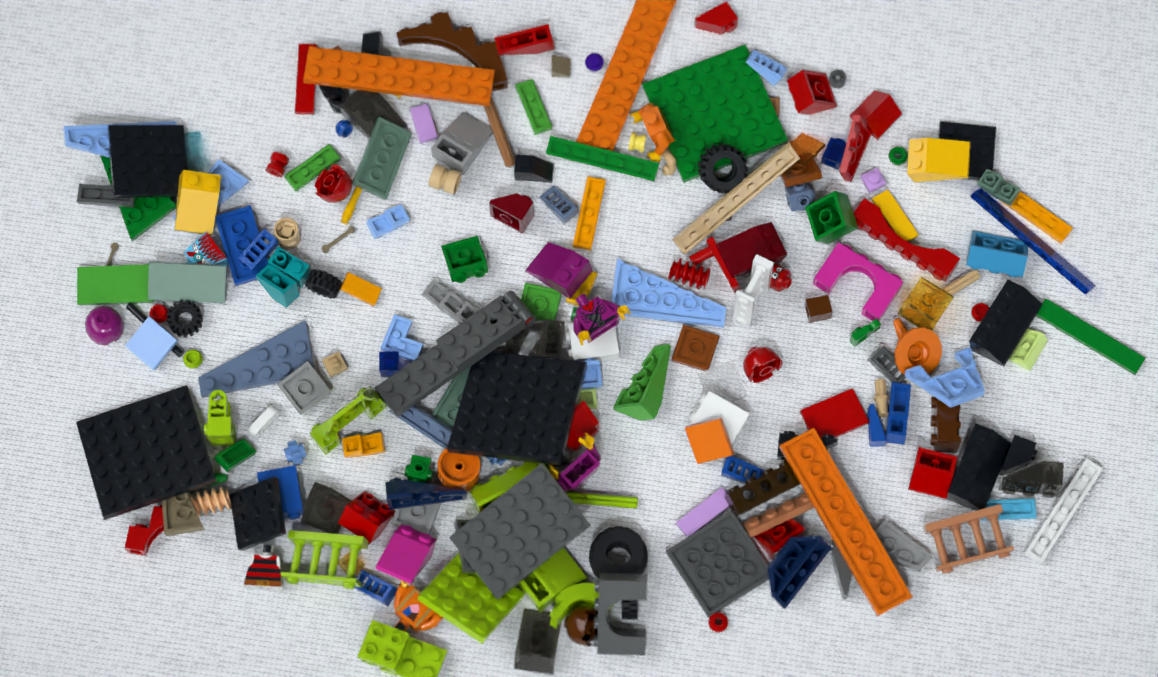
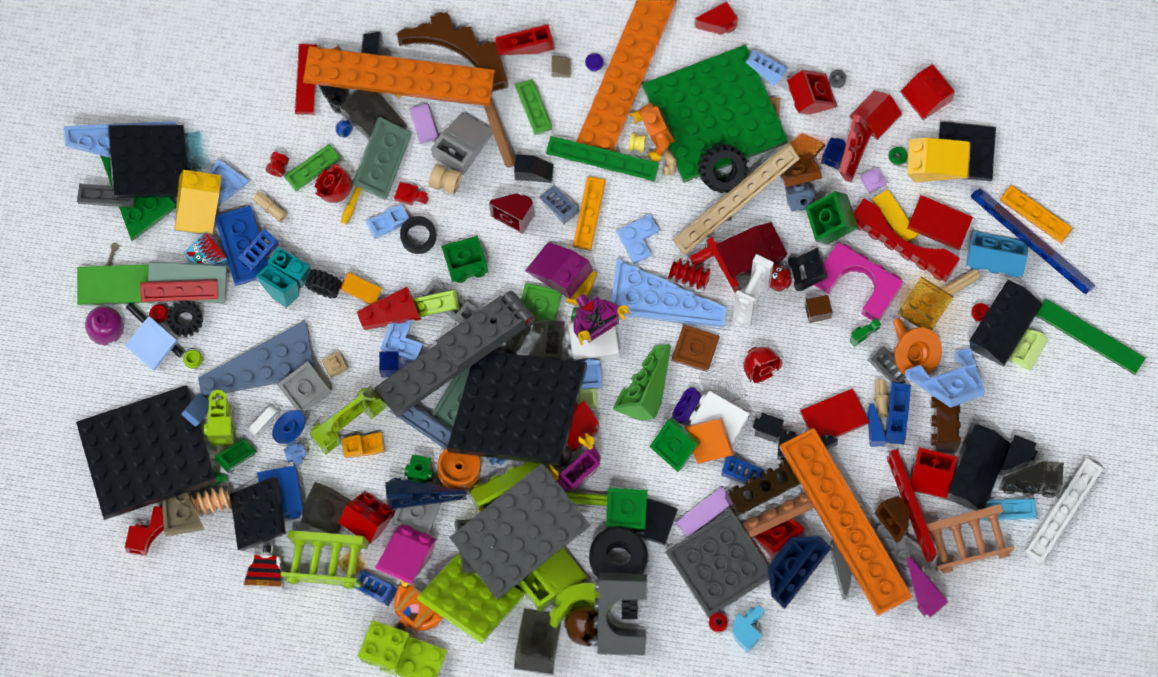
tan wheel [274,218,301,250] -> none
dark tan hinge [322,226,355,253] -> none
sand green slope [977,169,1021,206] -> none
none -> tile [140,279,218,302]
none -> medium blue tile [181,392,209,427]
none -> tan axle [253,192,288,223]
none -> blue dish [272,410,306,444]
none -> red wing [357,287,421,330]
none -> red plate [394,181,429,206]
none -> black tyre [400,216,436,254]
none -> lime tile [414,290,459,317]
none -> green plate [606,488,647,530]
none -> light blue plate [617,214,659,265]
none -> black tile [632,498,678,546]
none -> green plate [649,417,701,472]
none -> dark purple plate [672,387,701,424]
none -> medium azure brick [733,605,765,653]
none -> black brick [753,413,784,443]
none -> black plate [788,247,828,291]
none -> reddish brown slope [874,495,910,543]
none -> red tile [887,449,937,563]
none -> red slope [900,64,955,120]
none -> magenta slope [906,555,949,618]
none -> red tile [907,195,973,251]

